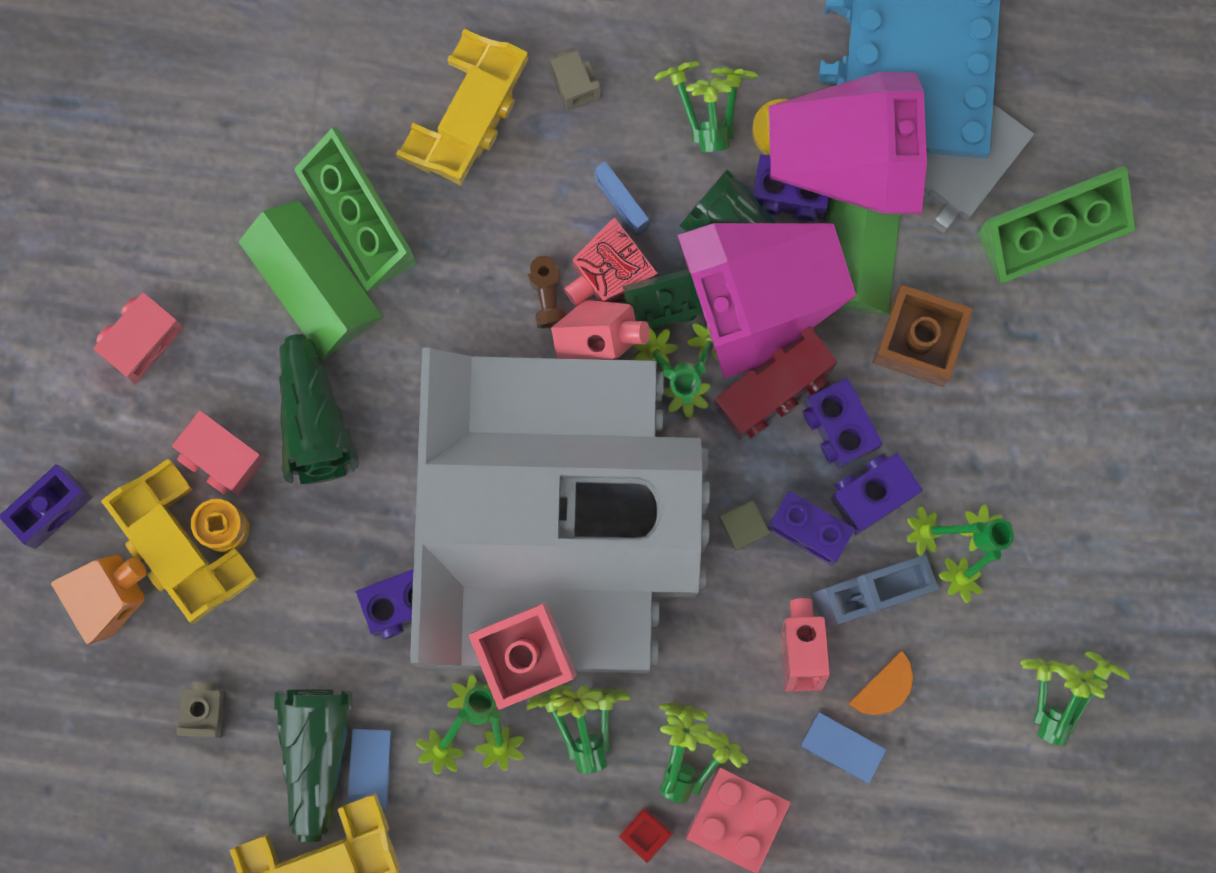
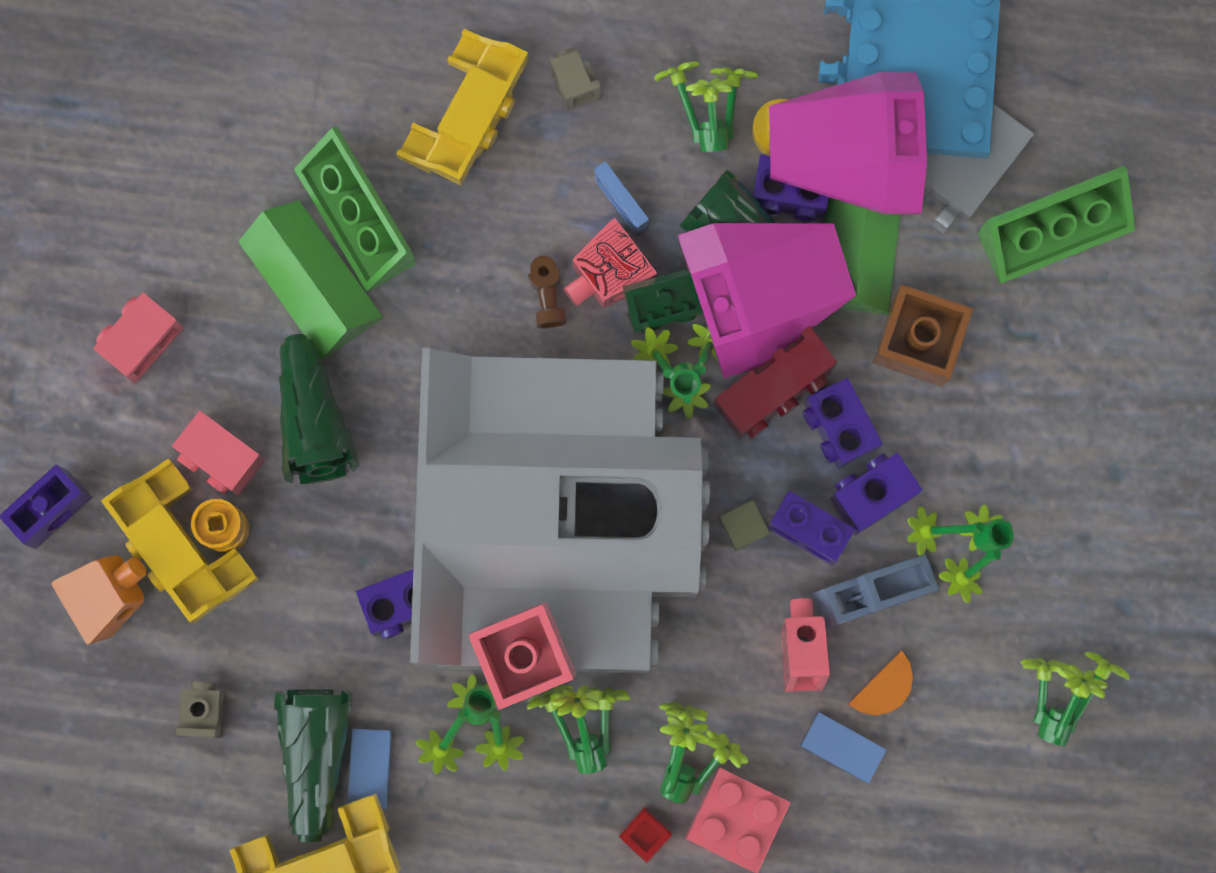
coral torso [551,300,650,360] -> none

